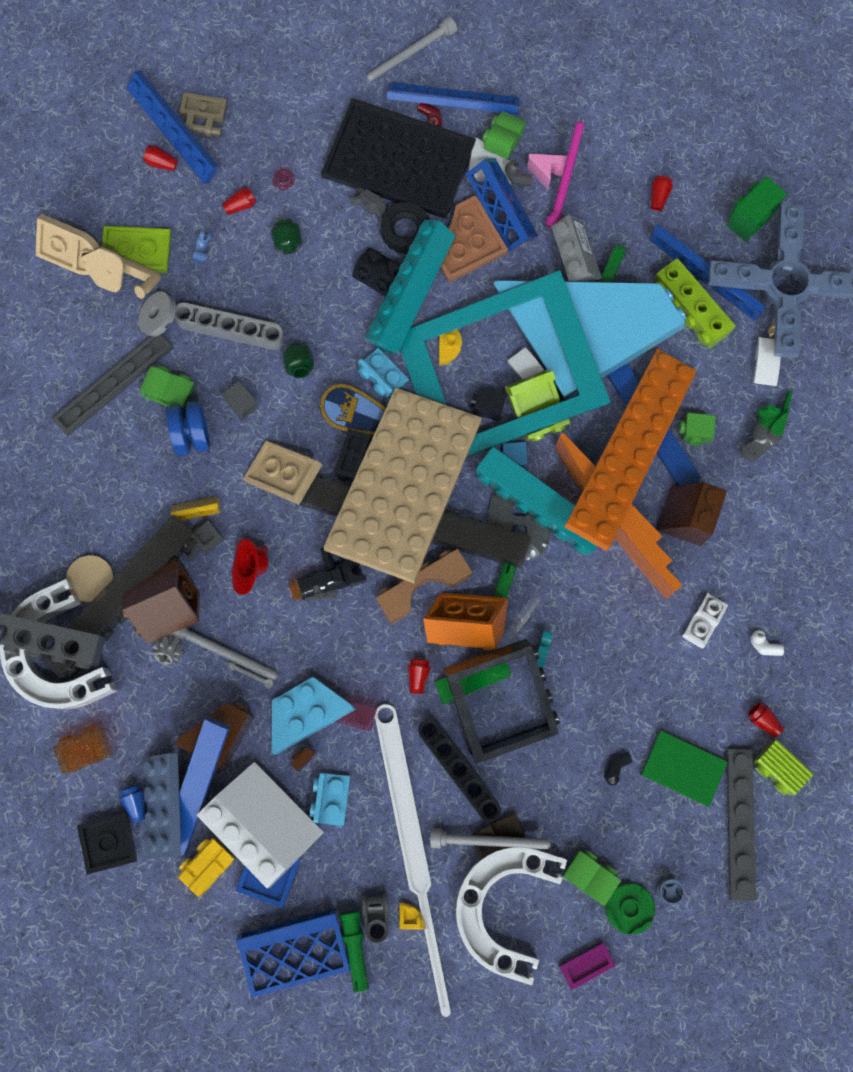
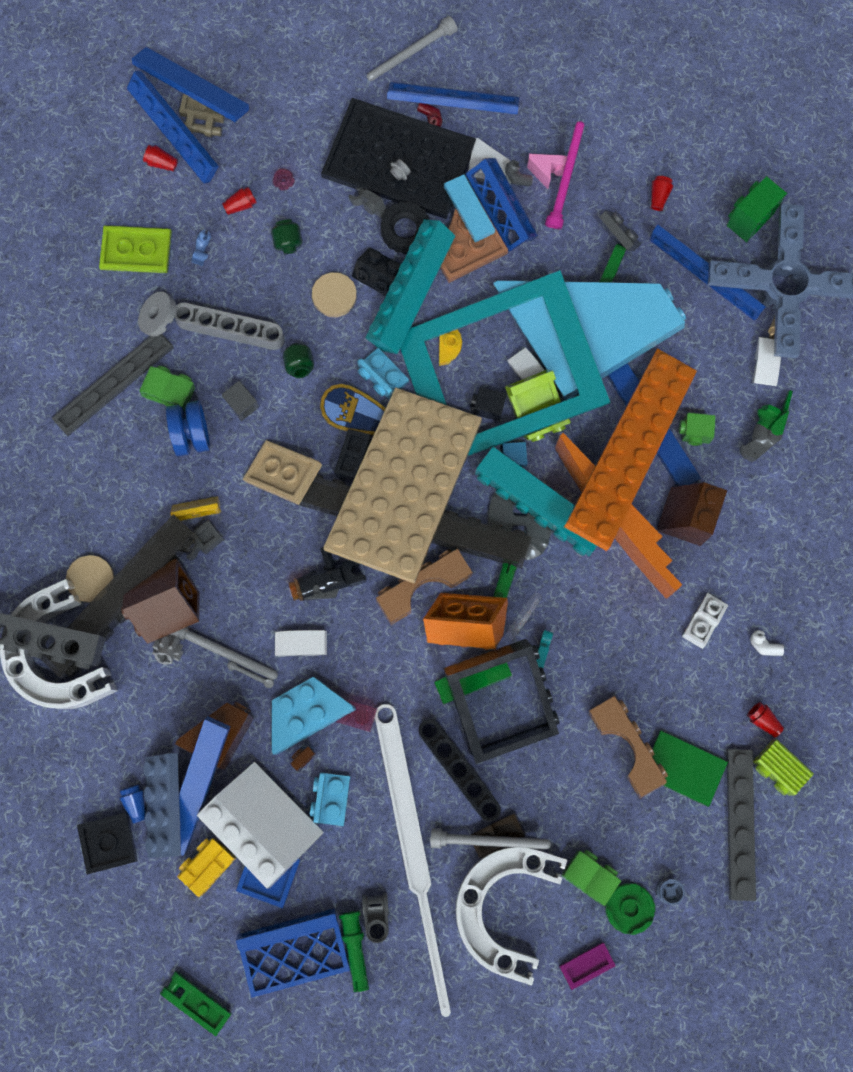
tan plate [36,214,161,299] -> none
clear orange brick [53,725,114,775] -> none
red piece [231,539,269,595] -> none
yellow tile [399,903,426,929] -> none
red cone [407,659,431,694] -> none
bright green brick [482,111,527,159] -> none
light grey brick [551,214,602,282] -> none
black arm [604,752,633,786] -> none
lime brick [653,258,736,349] -> none
none -> blue tile [132,47,249,122]
none -> green plate [160,971,232,1037]
none -> white slope [275,630,327,657]
none -> tan tile [312,273,357,317]
none -> light grey plate [390,159,411,180]
none -> medium azure tile [444,174,495,242]
none -> medium nougat arch [589,696,668,799]
none -> dark grey plate [599,211,641,251]

